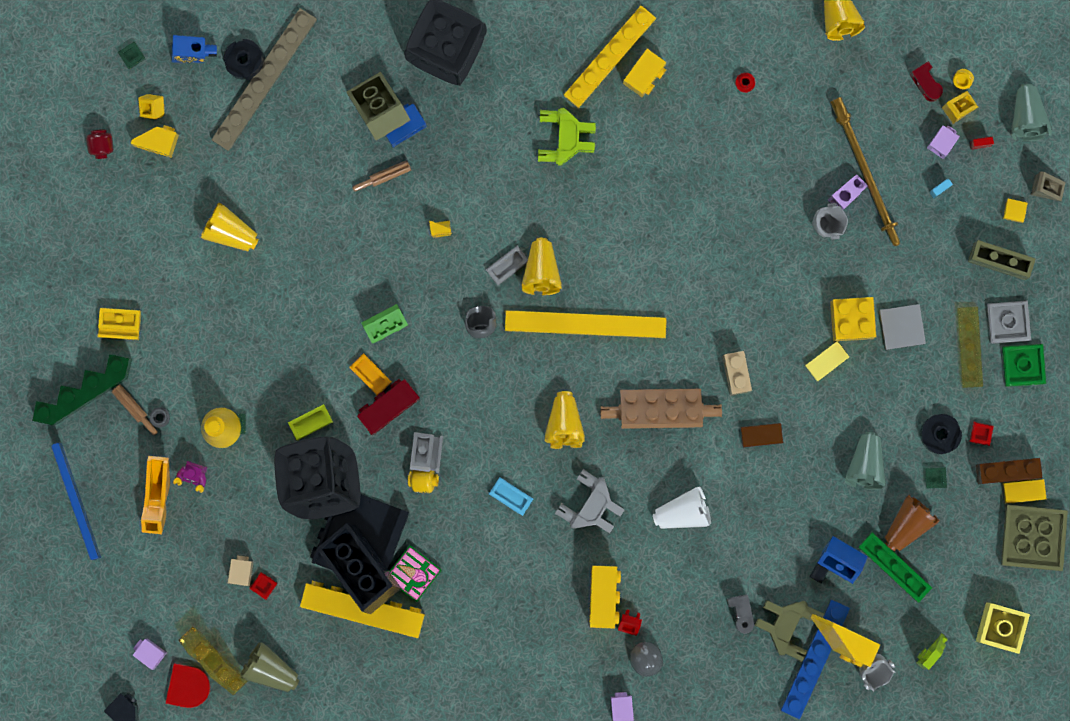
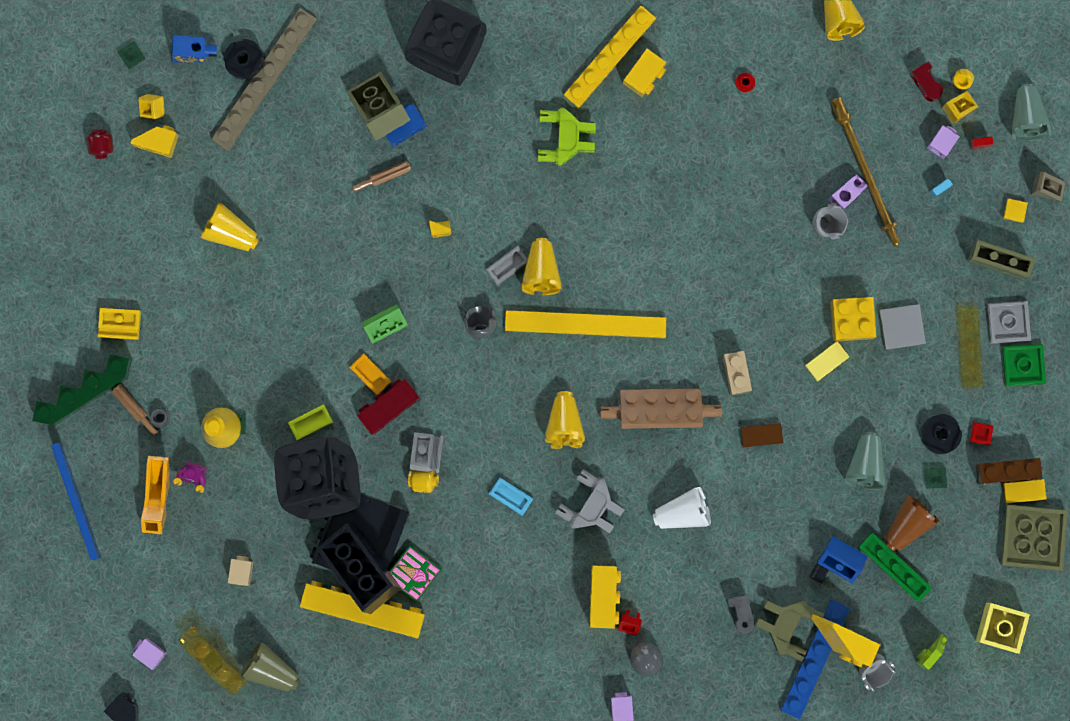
red tile [165,663,211,708] -> none
red tile [249,572,278,600] -> none

